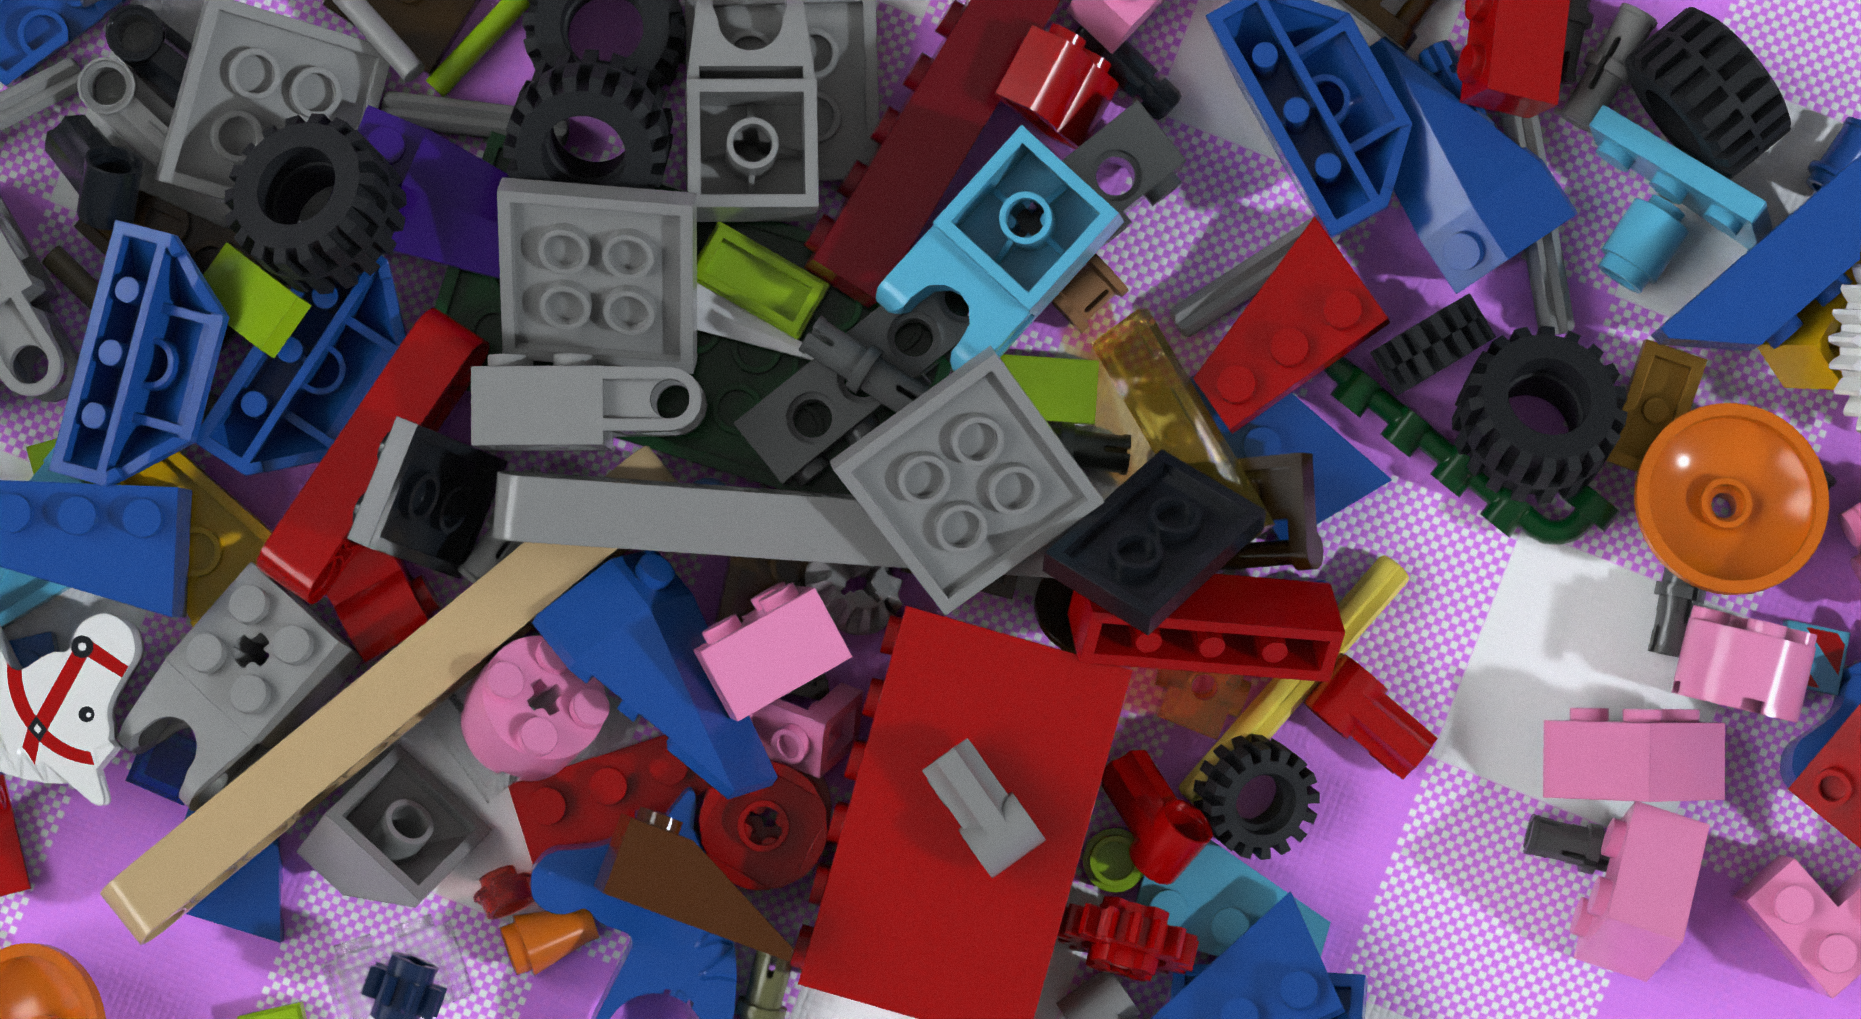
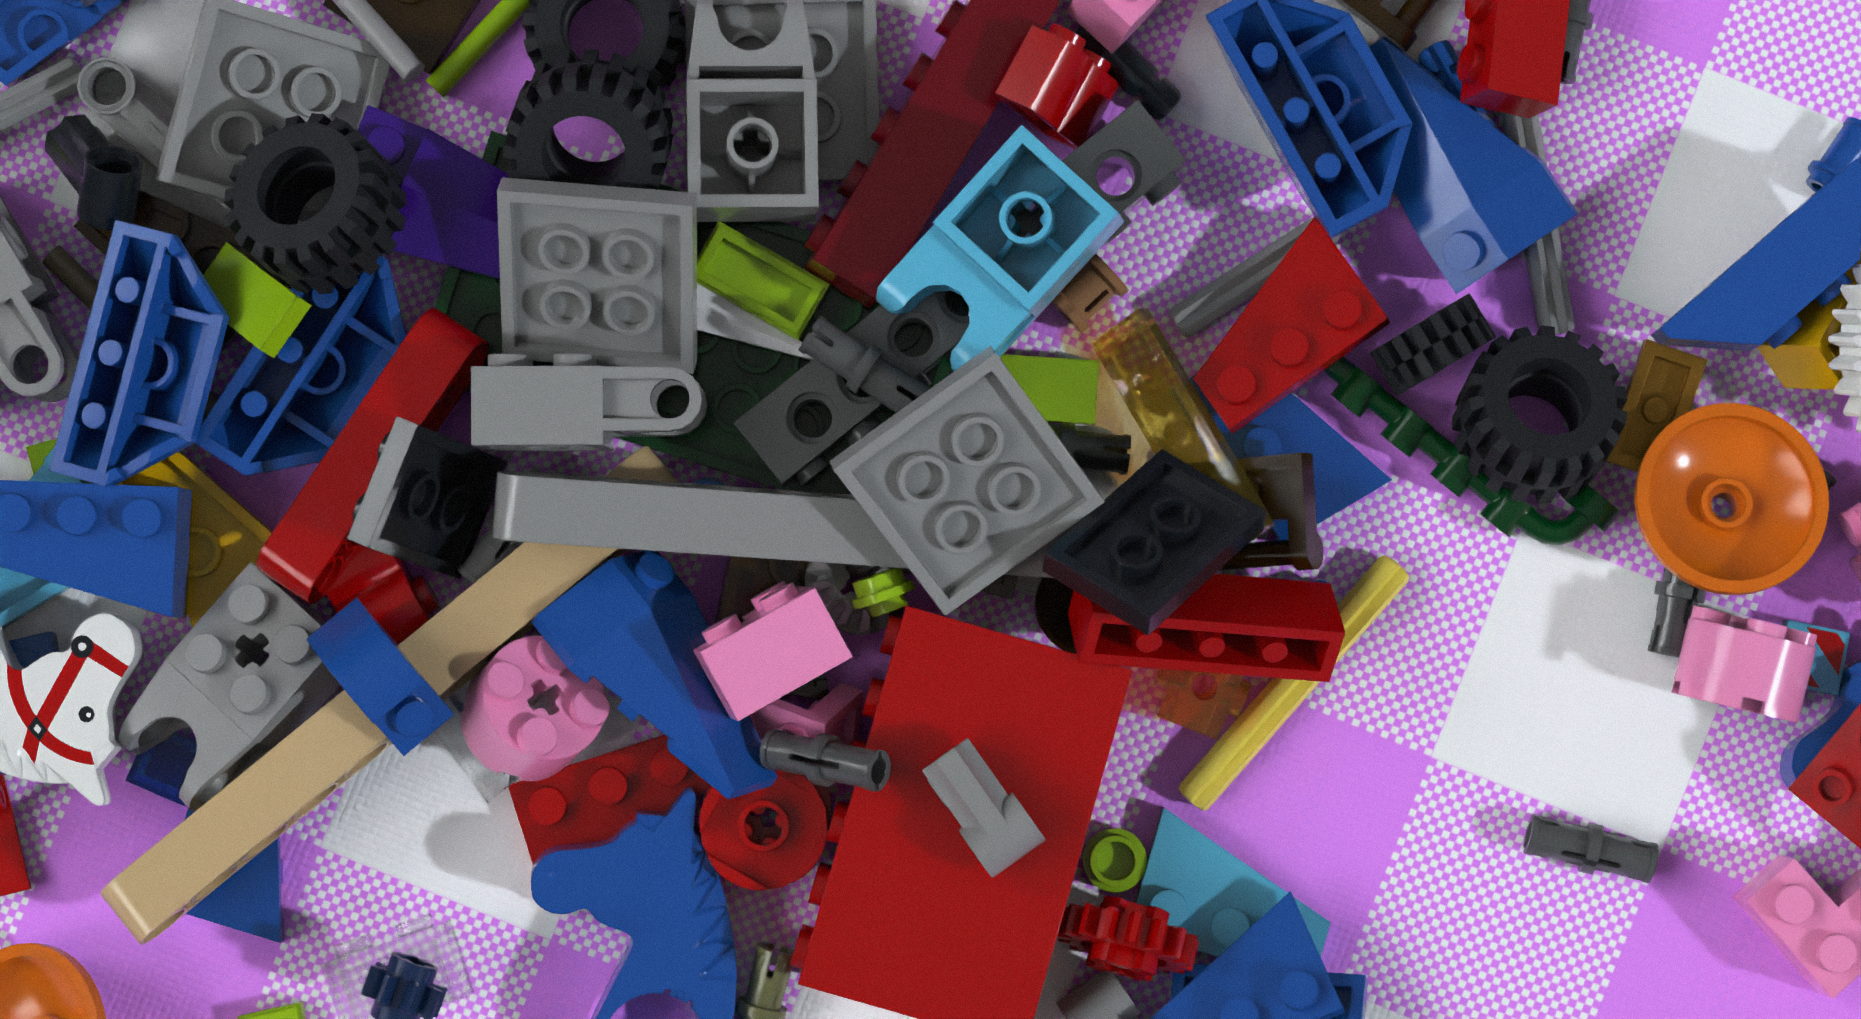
black piece [105,4,192,102] -> none
light grey slope [296,744,493,908] -> none
light grey axle [381,91,570,146] -> none
clear red plate [473,865,534,920] -> none
orange cone [499,909,599,976] -> none
reddish brown slope [594,806,794,962] -> none
red piece [1101,750,1213,885] -> none
black tyre [1193,734,1320,860] -> none
red piece [1303,654,1438,780] -> none
bright pink brick [1543,708,1725,802] -> none
light grey pin [1559,3,1658,134] -> none
bright pink brick [1570,801,1710,982] -> none
medium azure wing [1589,104,1773,250] -> none
medium azure brick [1598,195,1689,294] -> none
black tyre [1625,7,1791,180] -> none
none -> blue brick [306,598,454,756]
none -> dark grey pin [760,729,891,792]
none -> lime plate [851,567,915,618]

